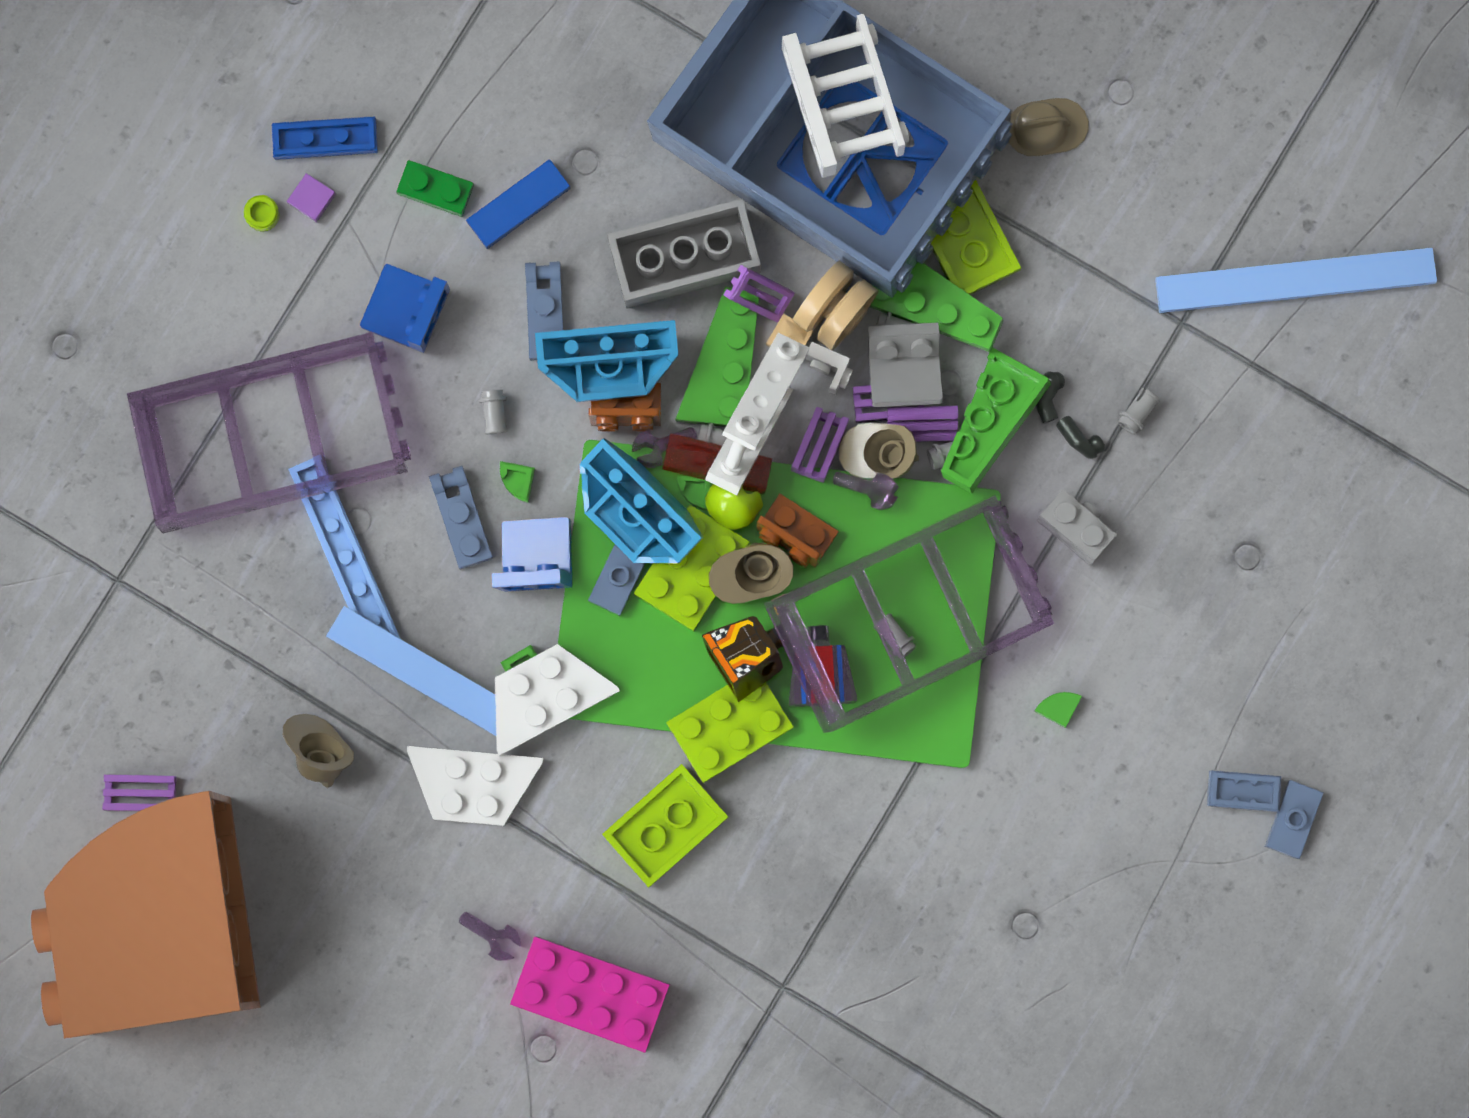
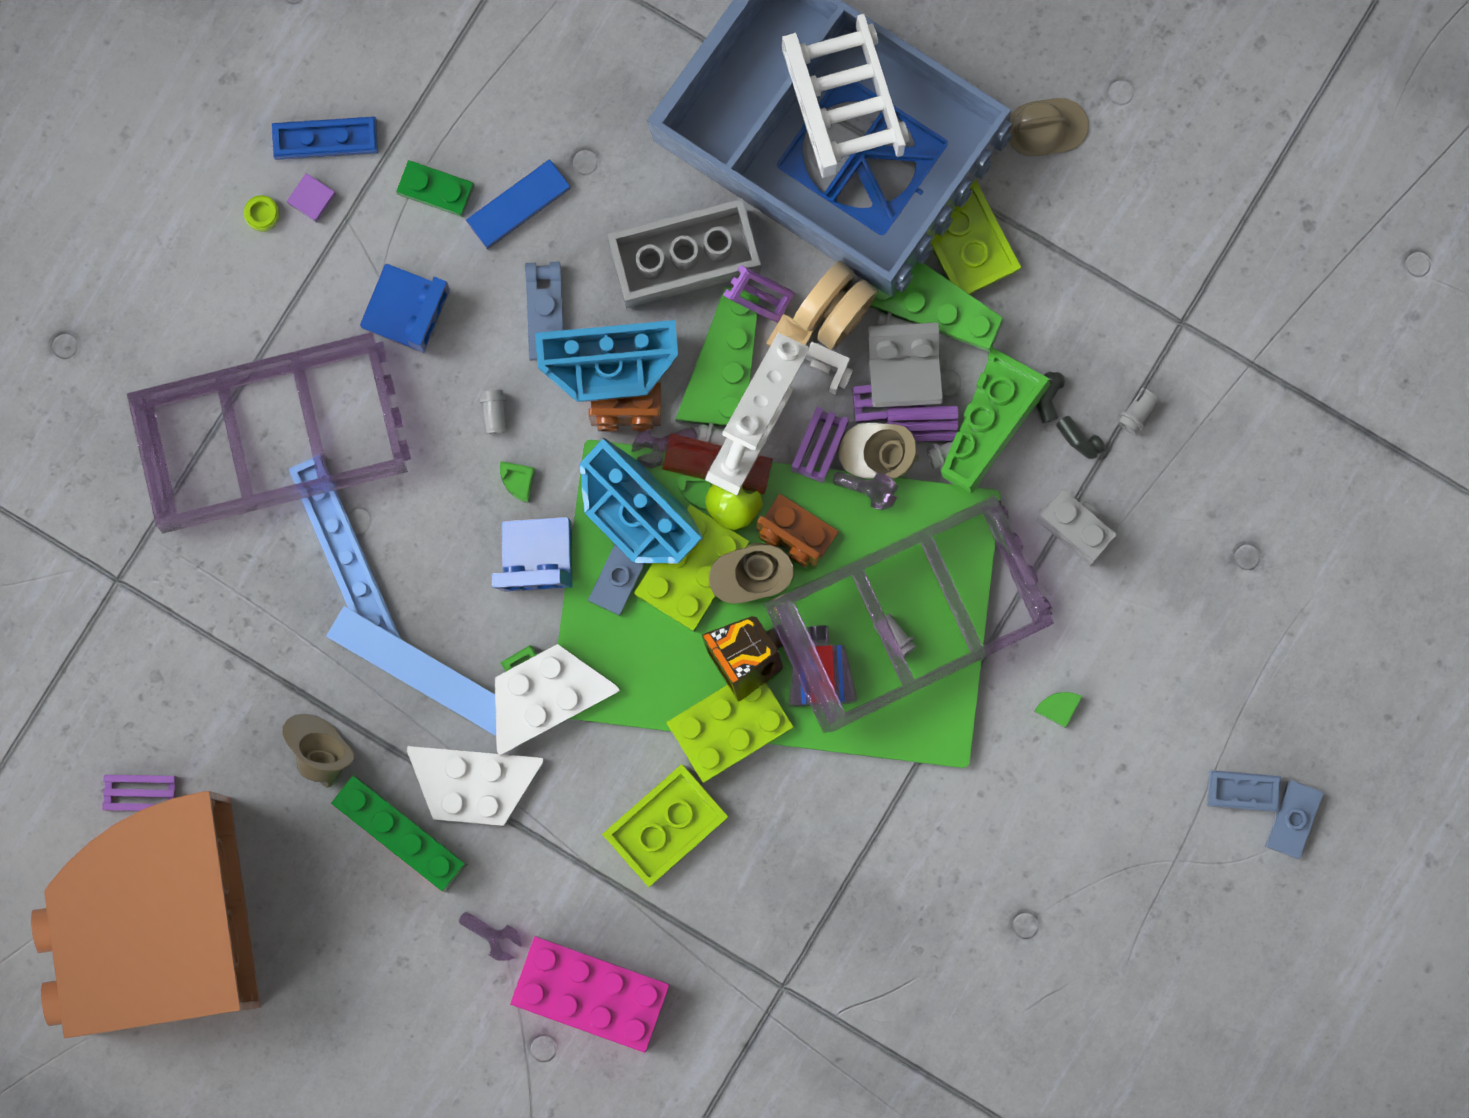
sand blue plate [429,466,493,570] -> none
light blue tile [1155,248,1437,313] -> none
none -> green brick [331,776,468,892]

